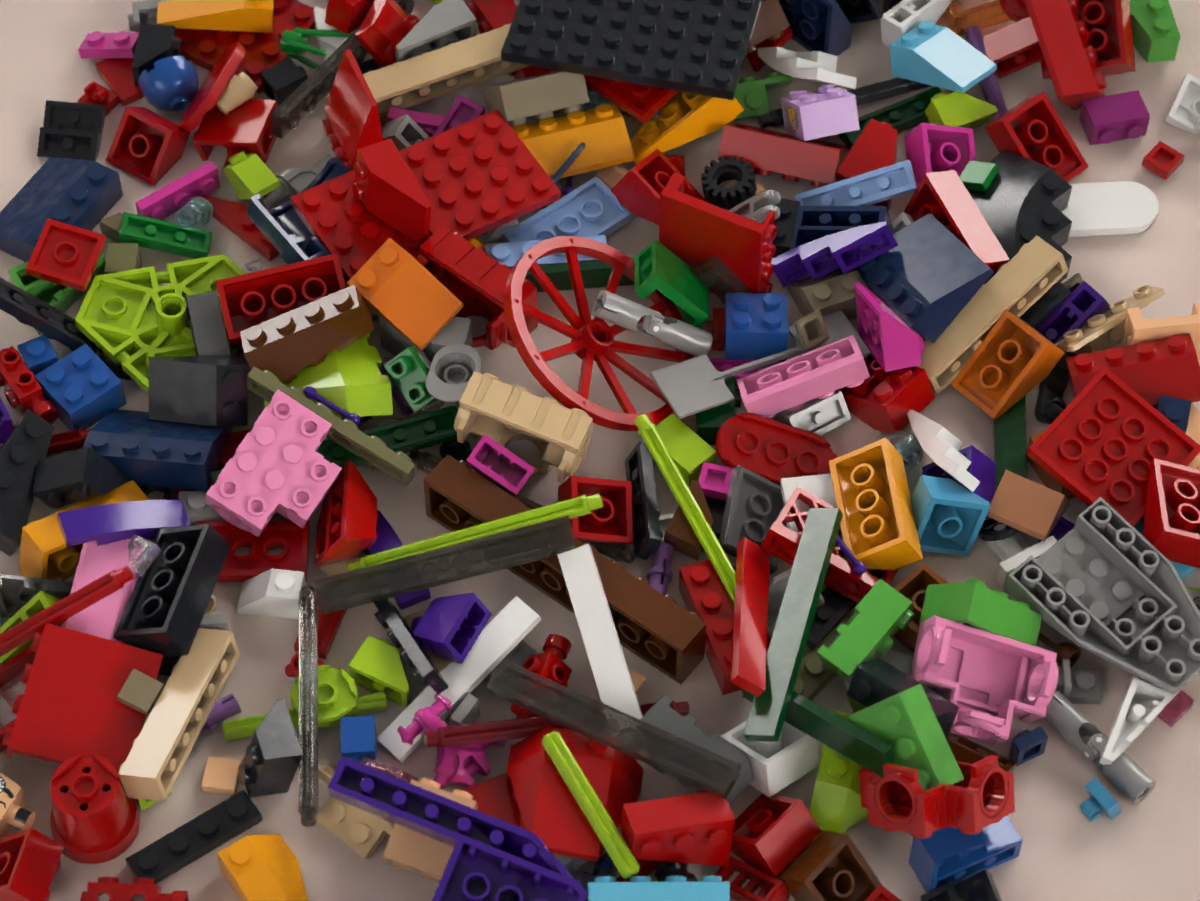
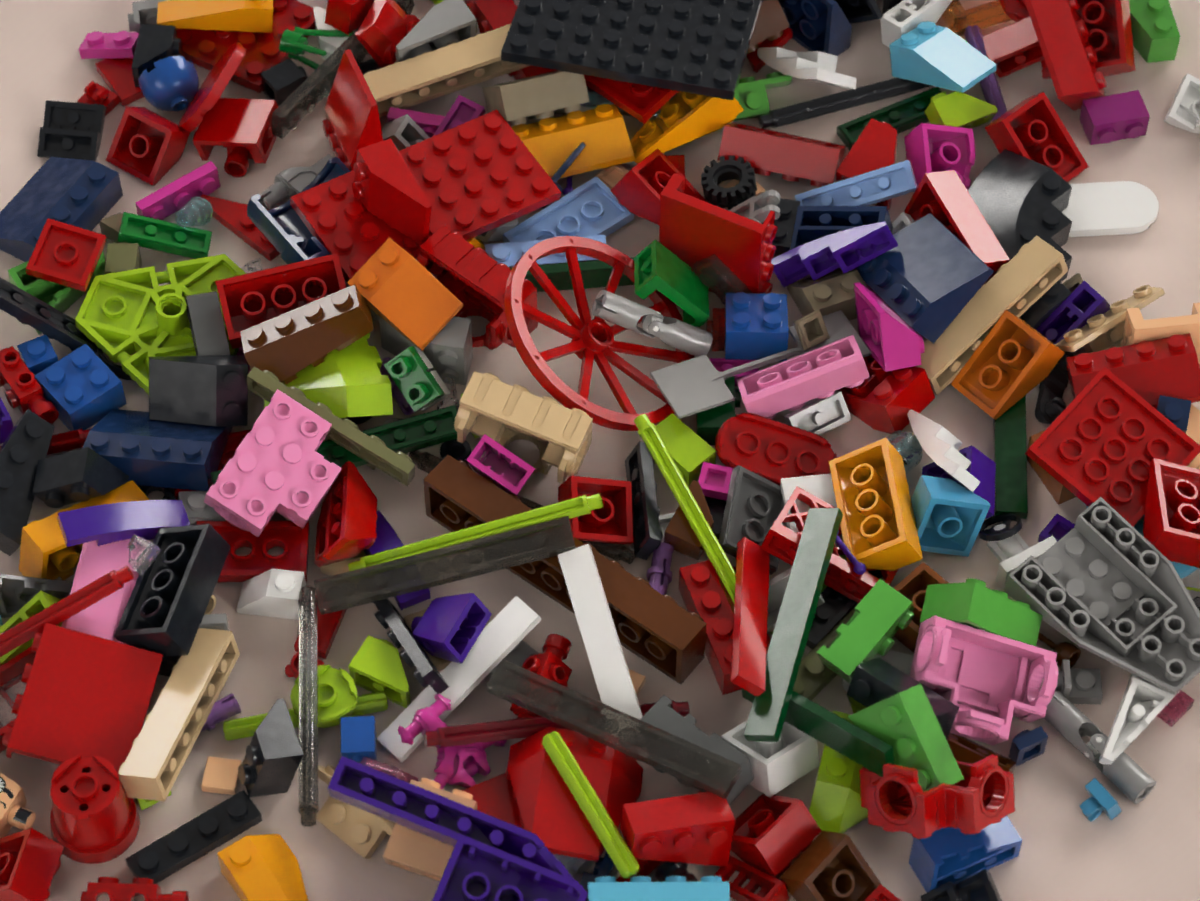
dark tan tile [117,668,163,716] -> none
tan cone [215,72,258,115] -> none
lime slope [222,151,282,200] -> none
dark purple hinge [303,386,360,425] -> none
light grey piece [426,344,482,402] -> none
light grey tile [450,694,480,726] -> none
lavender brick [781,84,860,141] -> none
tile [959,160,998,191] -> none
nougat slope [986,470,1070,541] -> none
red plate [1141,141,1184,180] -> none

